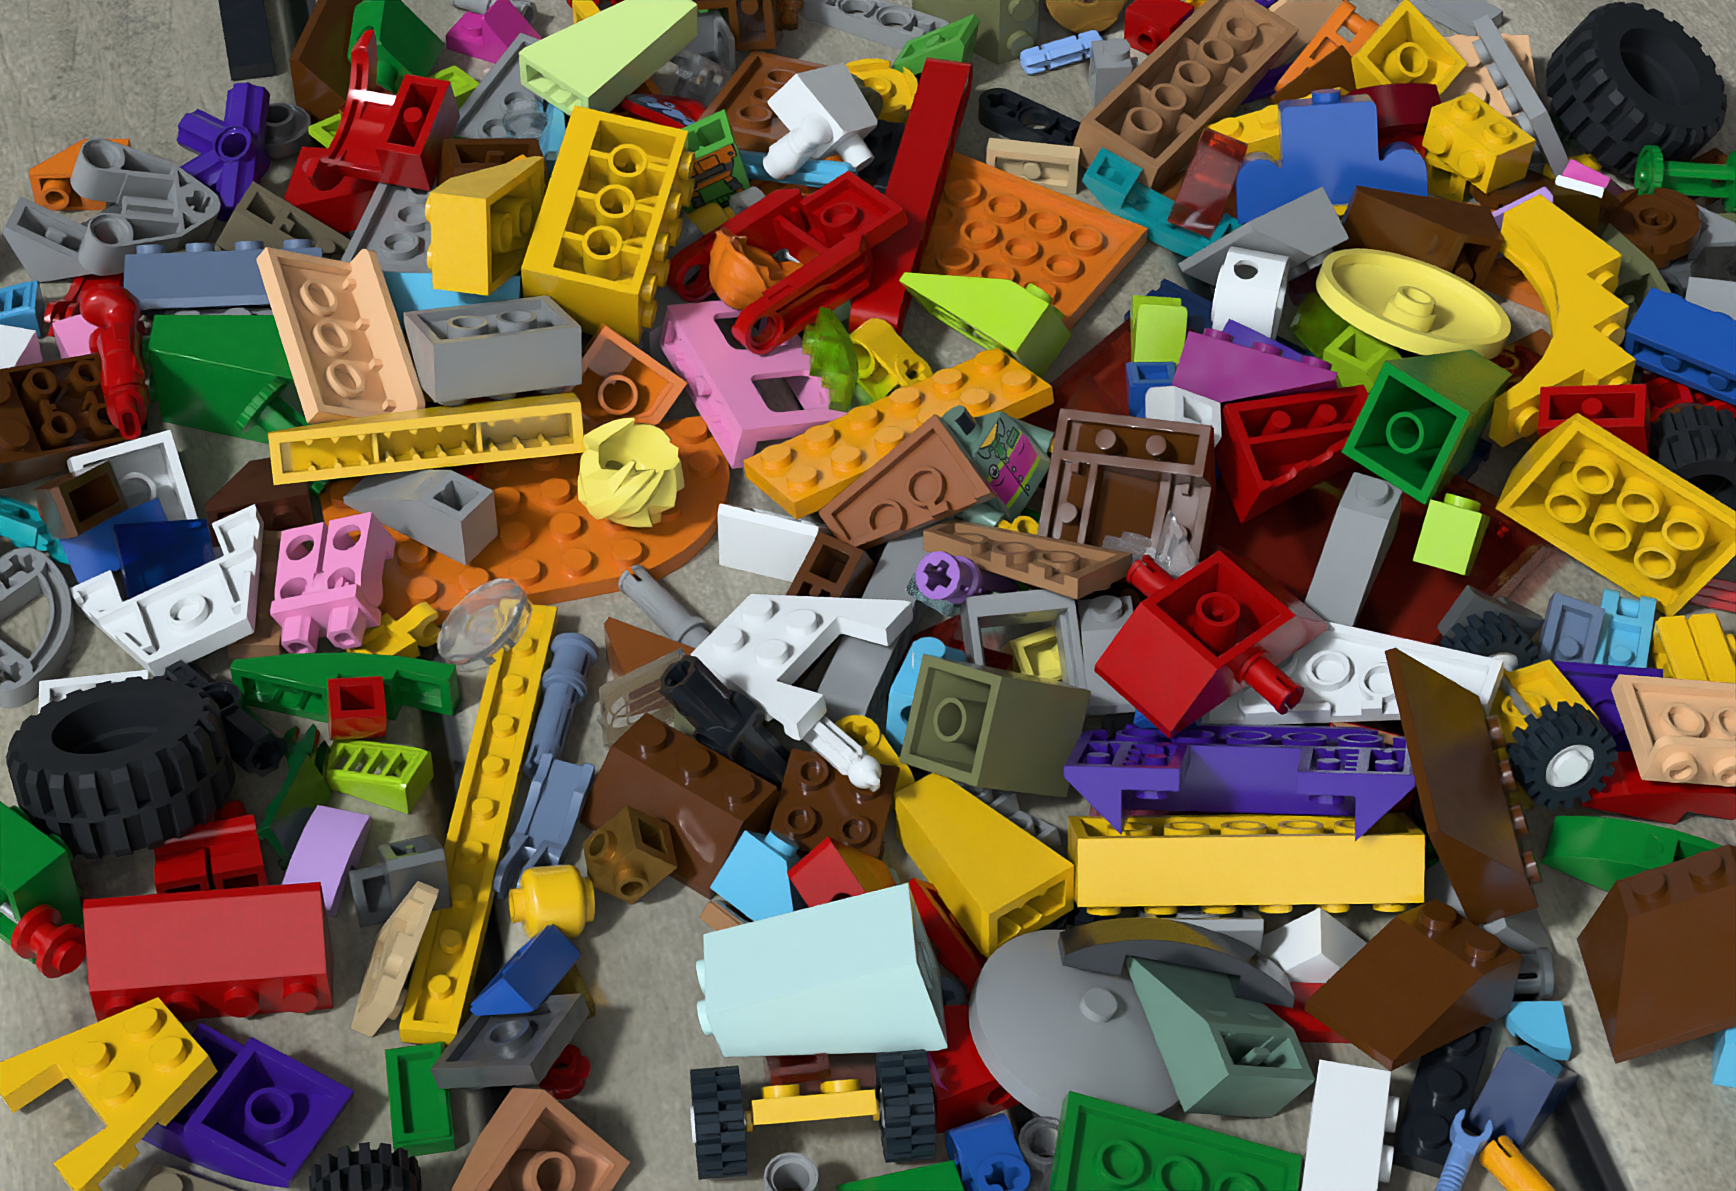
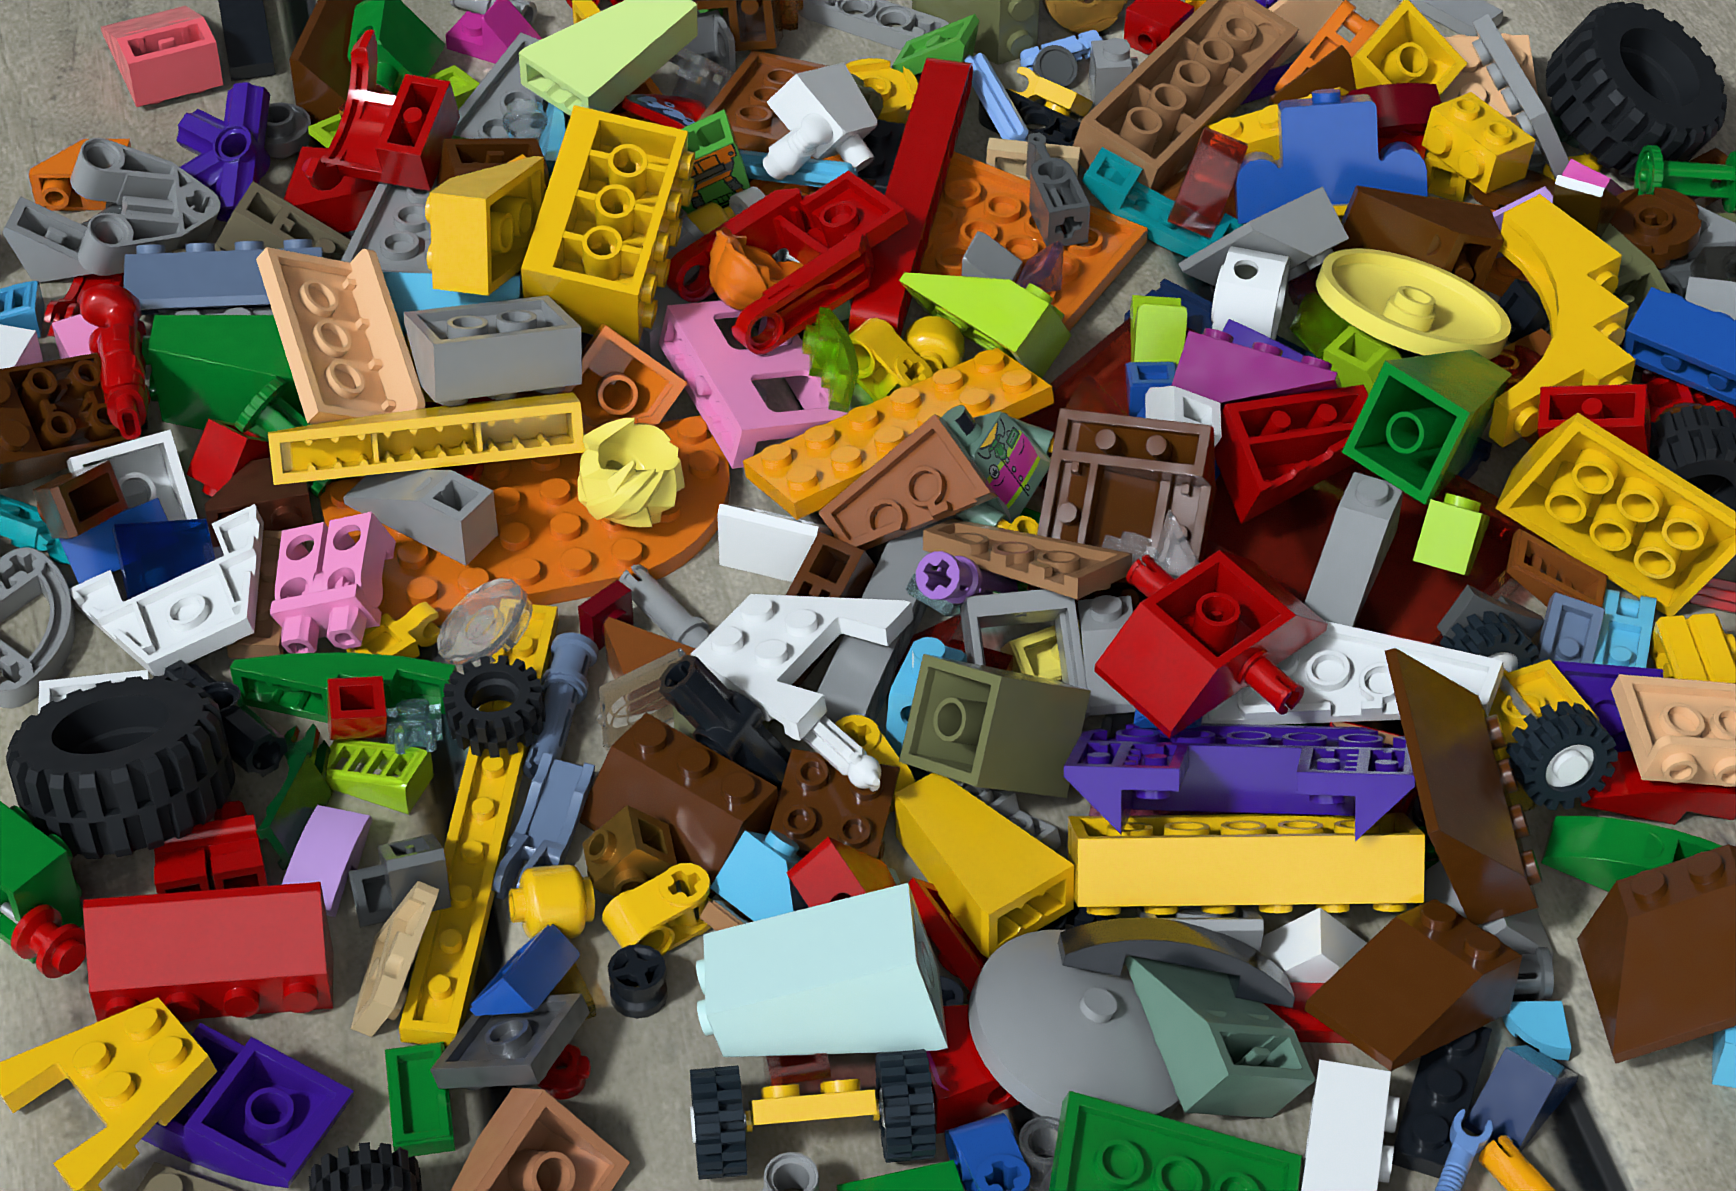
none -> coral slope [101,6,224,107]
none -> red brick [186,419,270,497]
none -> clear light blue plate [386,699,443,754]
none -> black tyre [443,655,546,758]
none -> dark red plate [578,579,634,650]
none -> yellow piece [602,863,712,956]
none -> black wheel [608,944,668,1019]
none -> yellow head [903,316,965,379]
none -> light grey slope [962,231,1023,282]
none -> light blue axle [964,53,1029,142]
none -> yellow plate [1009,67,1093,117]
none -> slope [1016,241,1064,292]
none -> dark grey piece [1026,132,1090,249]
none -> dark grey piece [1033,45,1078,88]
none -> black tile [1498,278,1550,343]
none -> dark orange slope [1506,529,1608,608]

